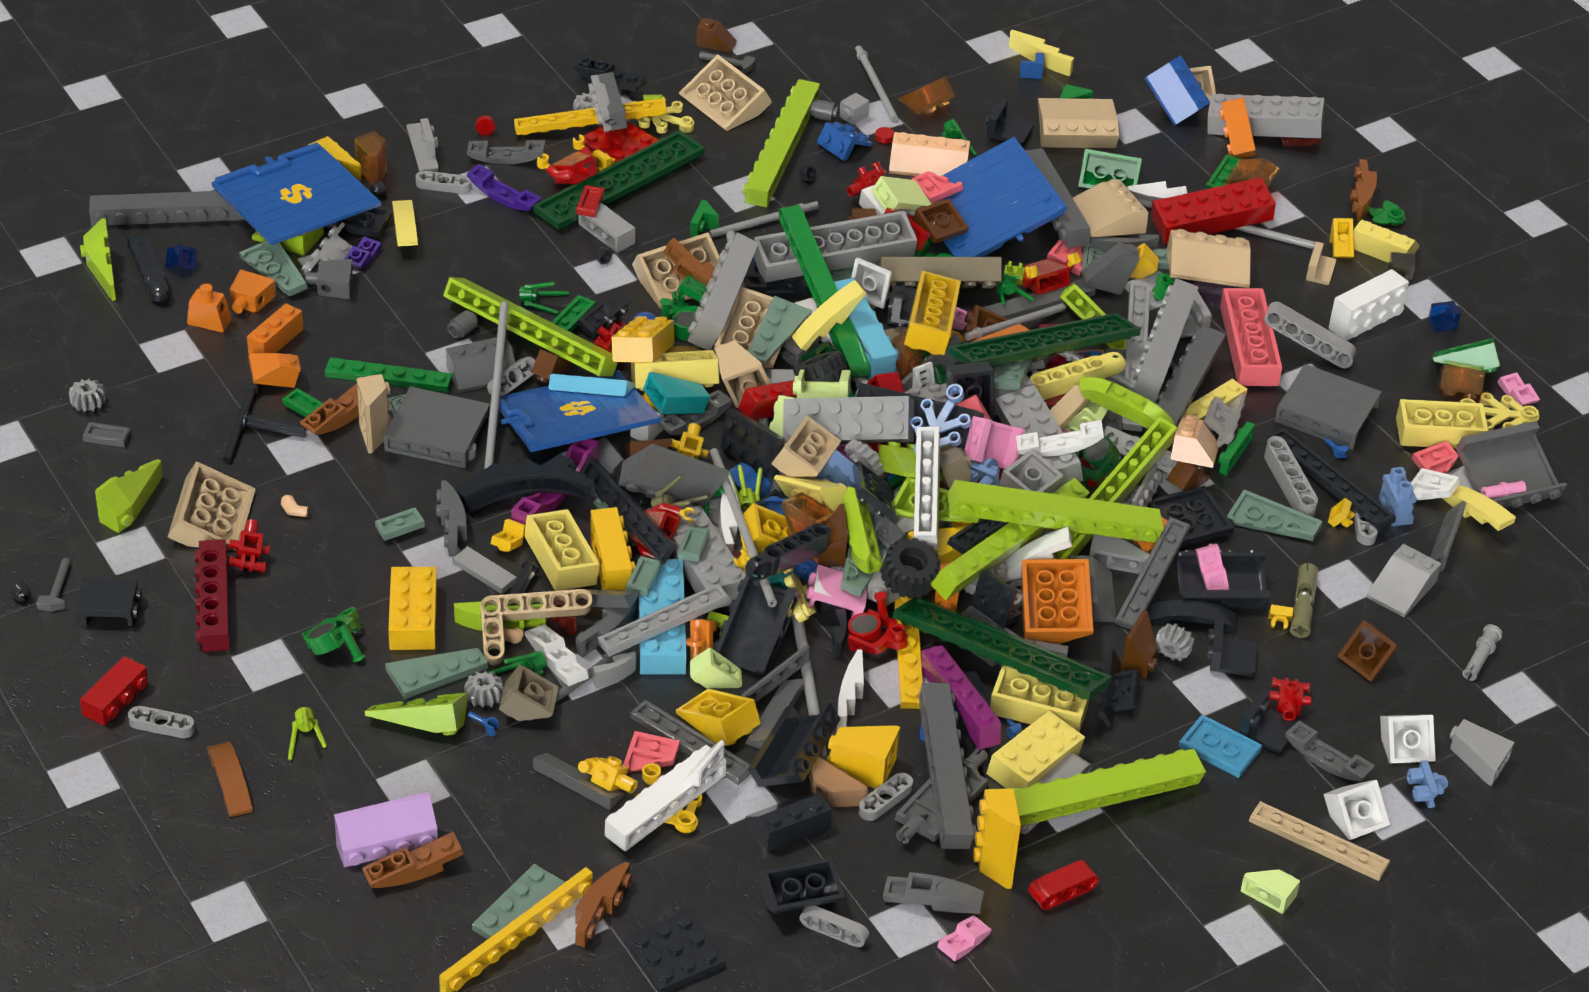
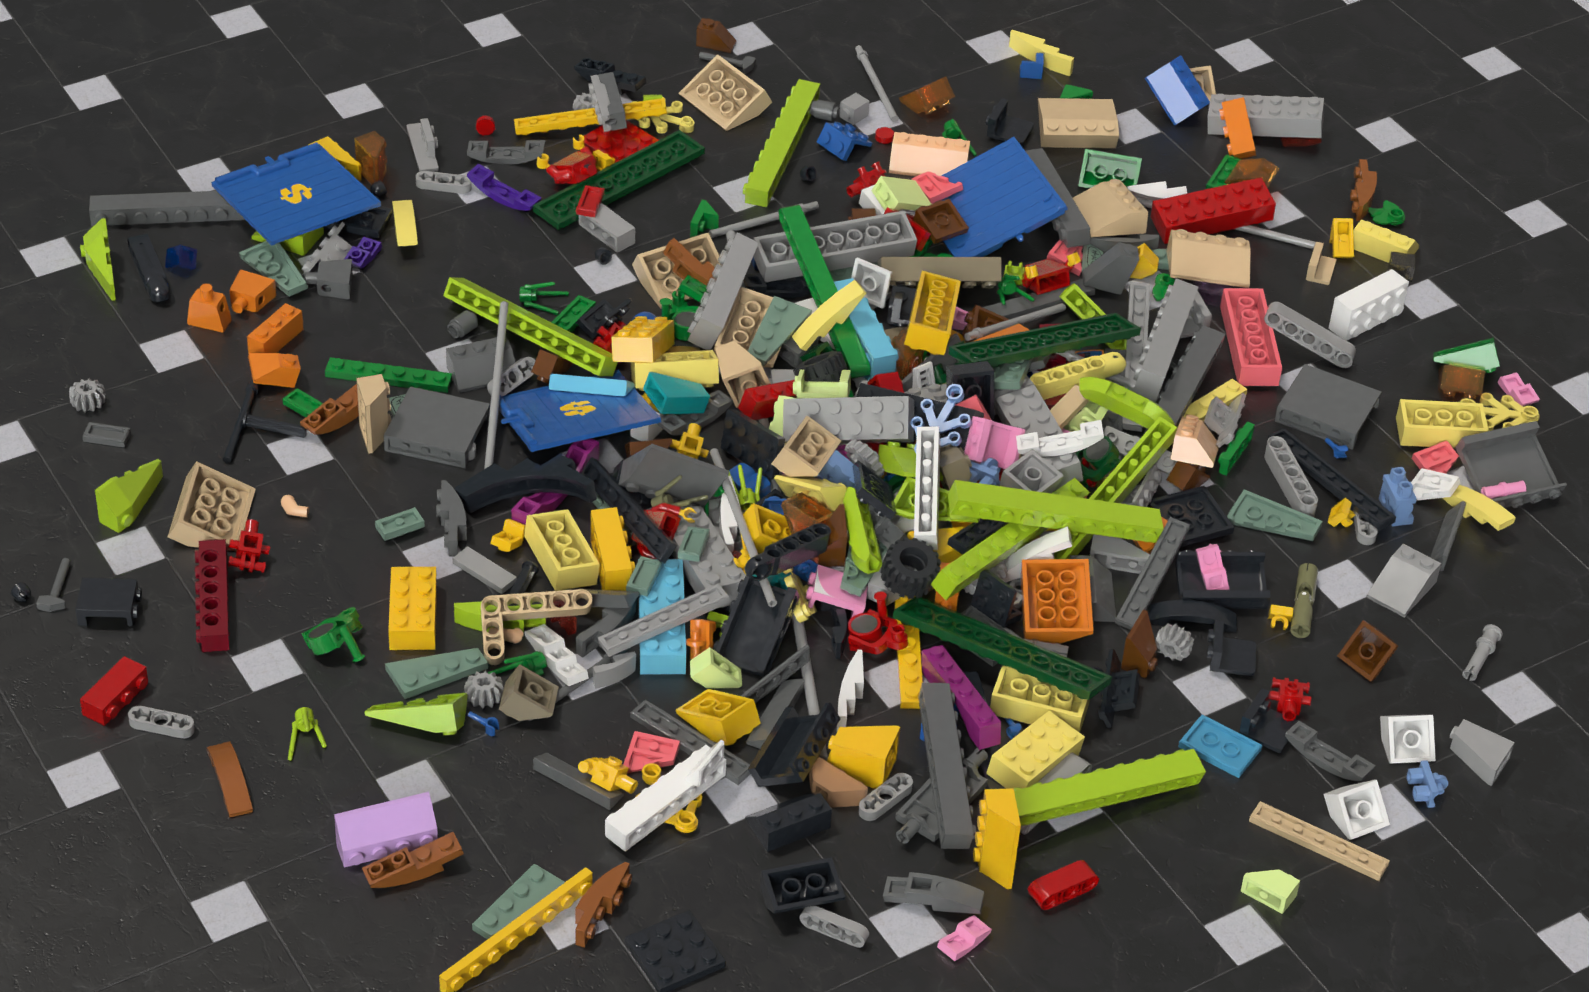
clear blue panel [1428,301,1461,331] -> none

